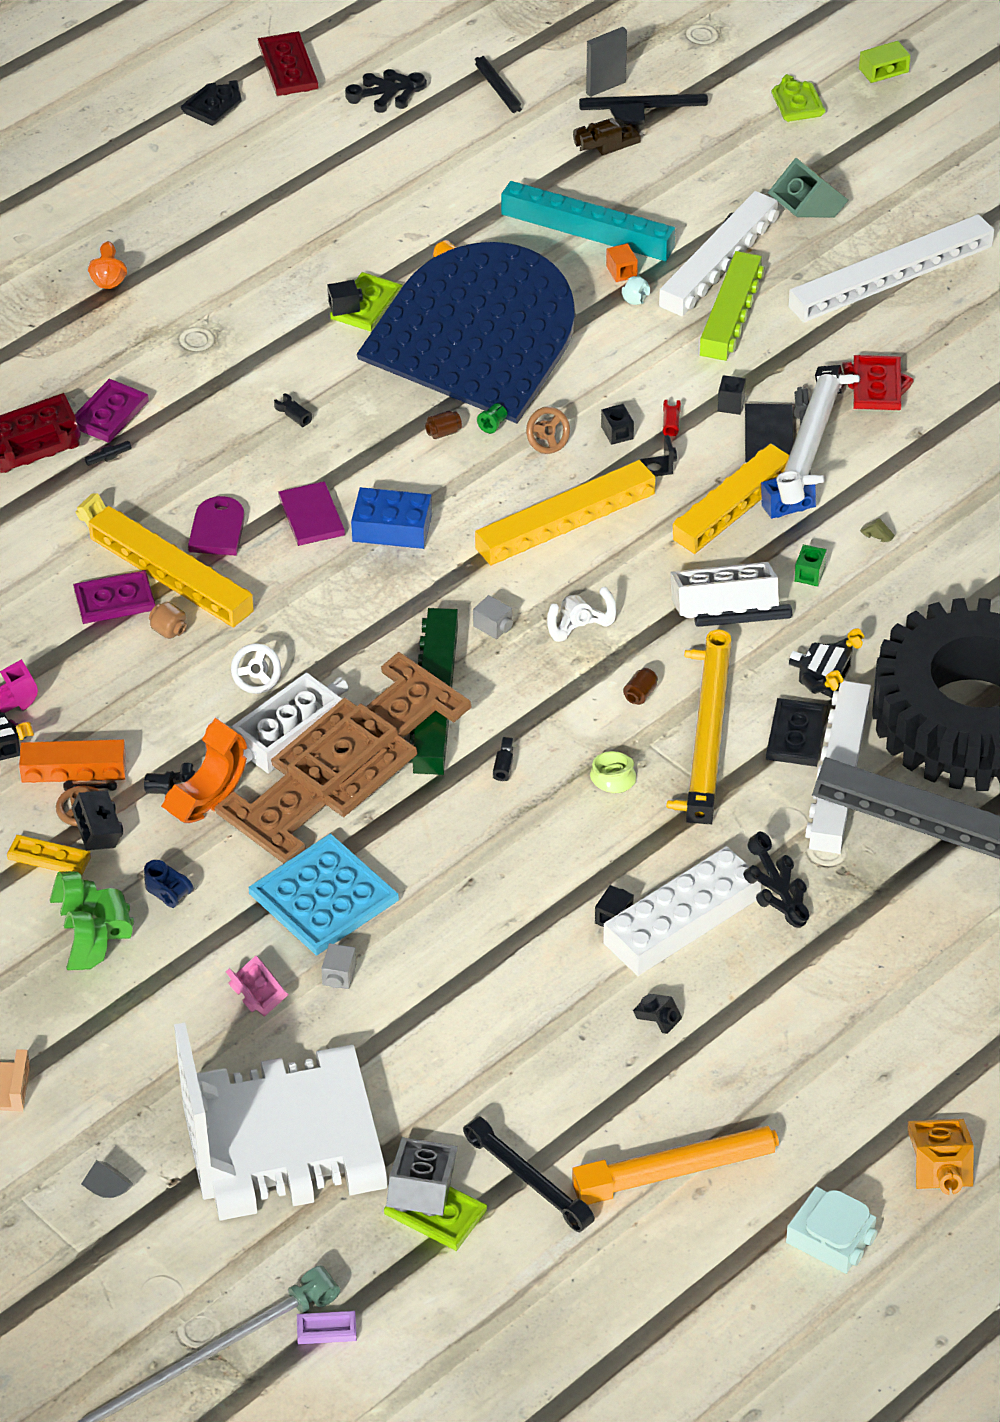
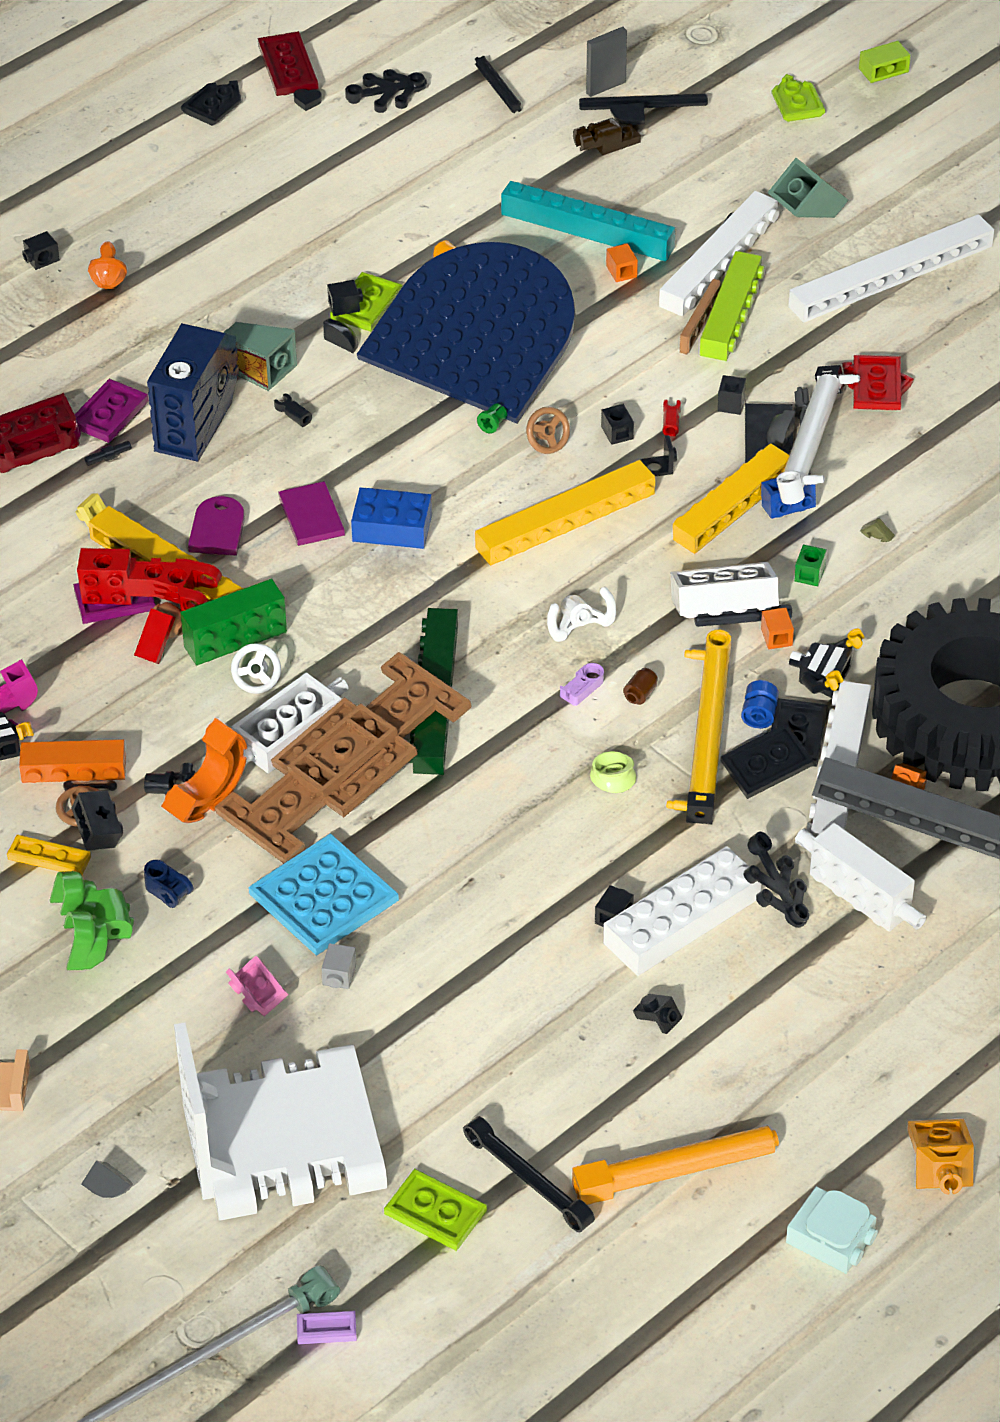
flat silver slope [386,1137,458,1216] -> none
reddish brown brick [425,410,462,439] -> none
light grey brick [473,595,513,640] -> none
black bar [493,737,513,781] -> none
light aqua piece [622,276,650,305] -> none
none -> black brick [22,231,60,270]
none -> red brick [77,548,222,611]
none -> red tile [134,608,176,664]
none -> dark blue piece [147,323,239,462]
none -> green brick [180,579,287,666]
none -> sand green slope [223,322,297,391]
none -> black tile [293,89,322,111]
none -> black brick [323,318,358,353]
none -> lavender piece [560,663,604,706]
none -> medium nougat tile [680,279,721,355]
none -> black tile [720,723,814,799]
none -> blue wheel [741,680,779,729]
none -> orange brick [761,608,794,650]
none -> dark grey brick [766,410,796,451]
none -> white brick [795,823,926,932]
none -> orange brick [891,763,927,790]

